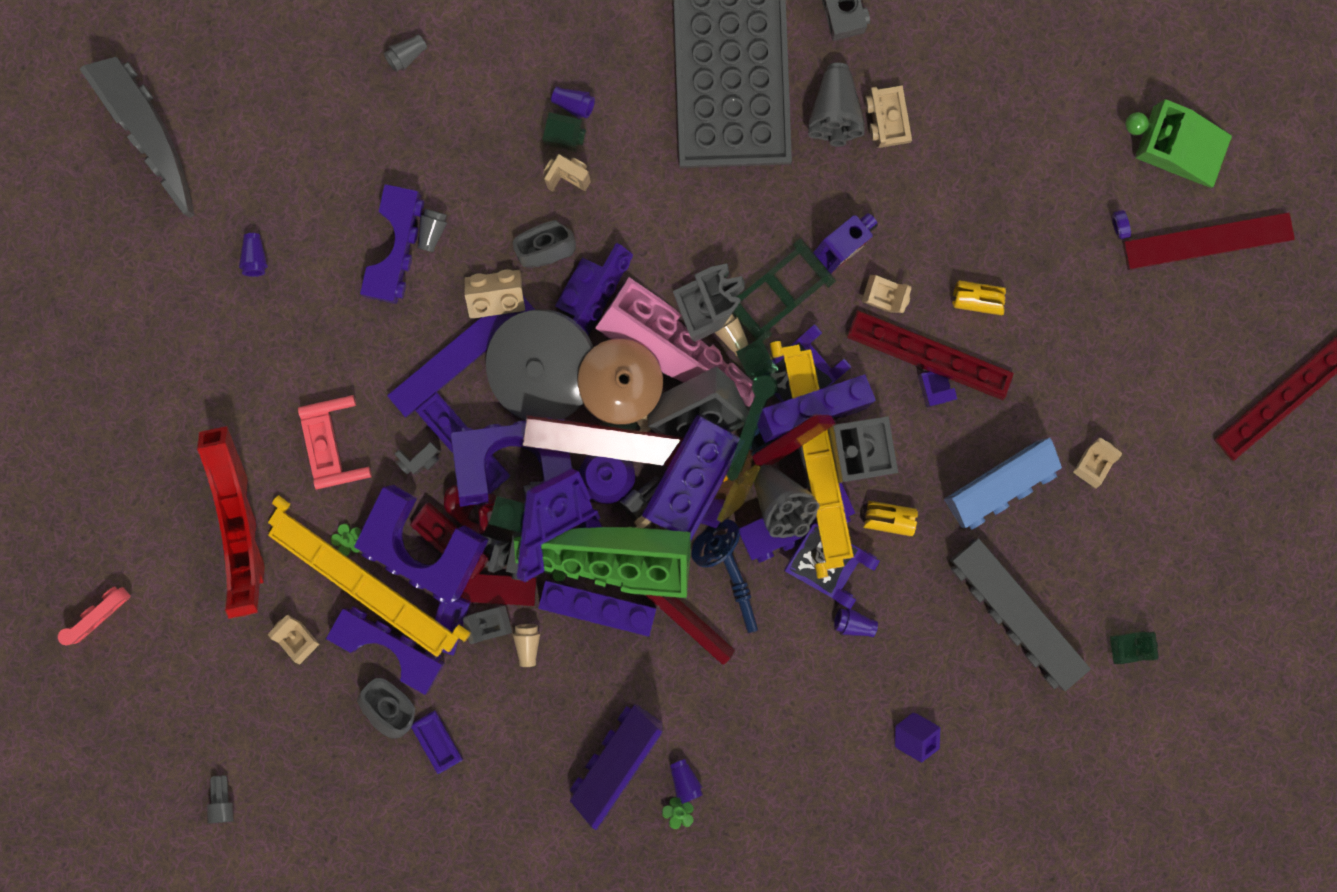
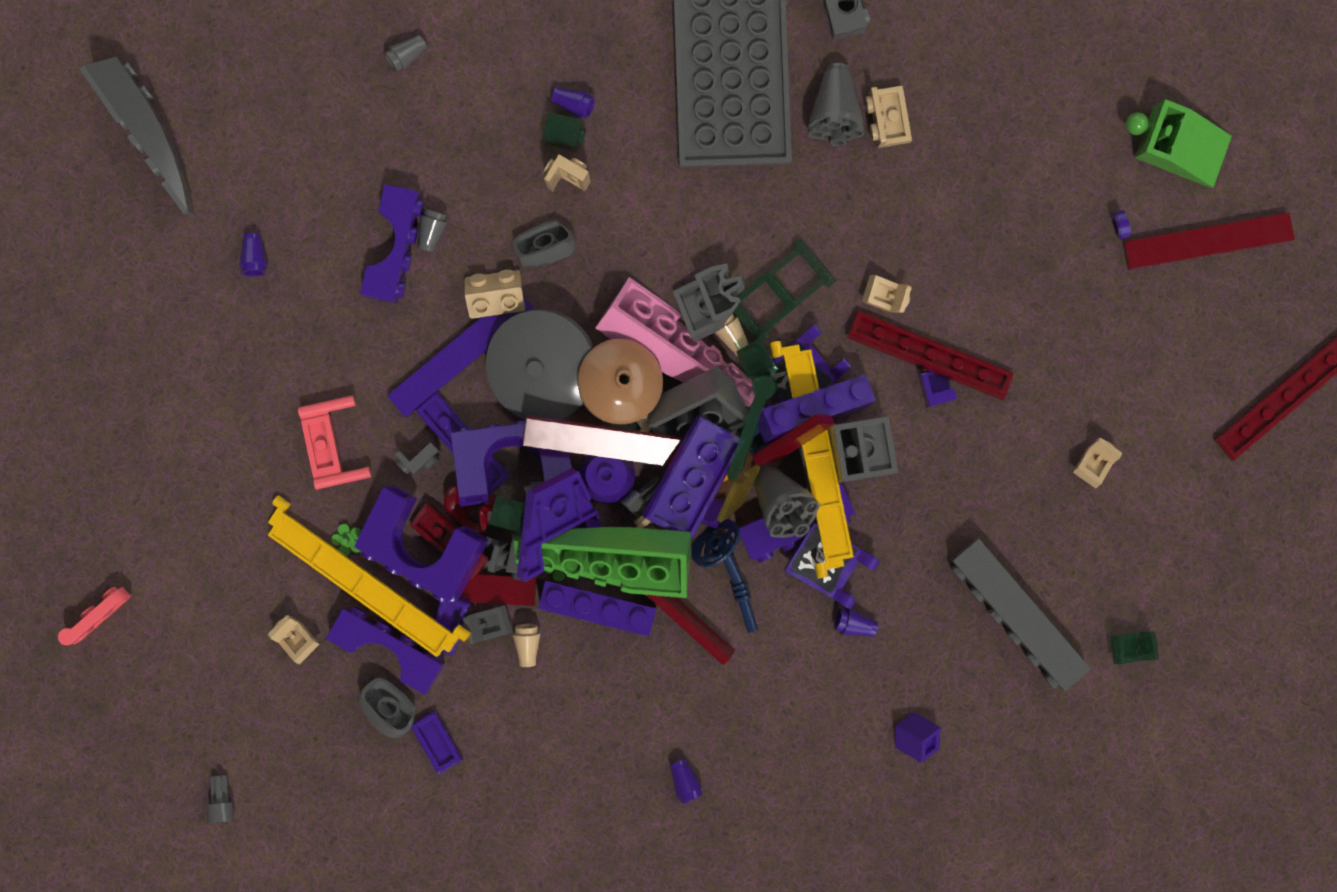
red arch [197,426,265,619] -> none
dark purple bracket [555,243,633,337] -> none
dark purple slope [569,704,663,830] -> none
bright green plant [662,797,694,829] -> none
dark purple torso [812,213,878,274] -> none
yellow arm [864,500,918,536] -> none
medium blue slope [944,438,1062,530] -> none
yellow arm [952,280,1006,316] -> none

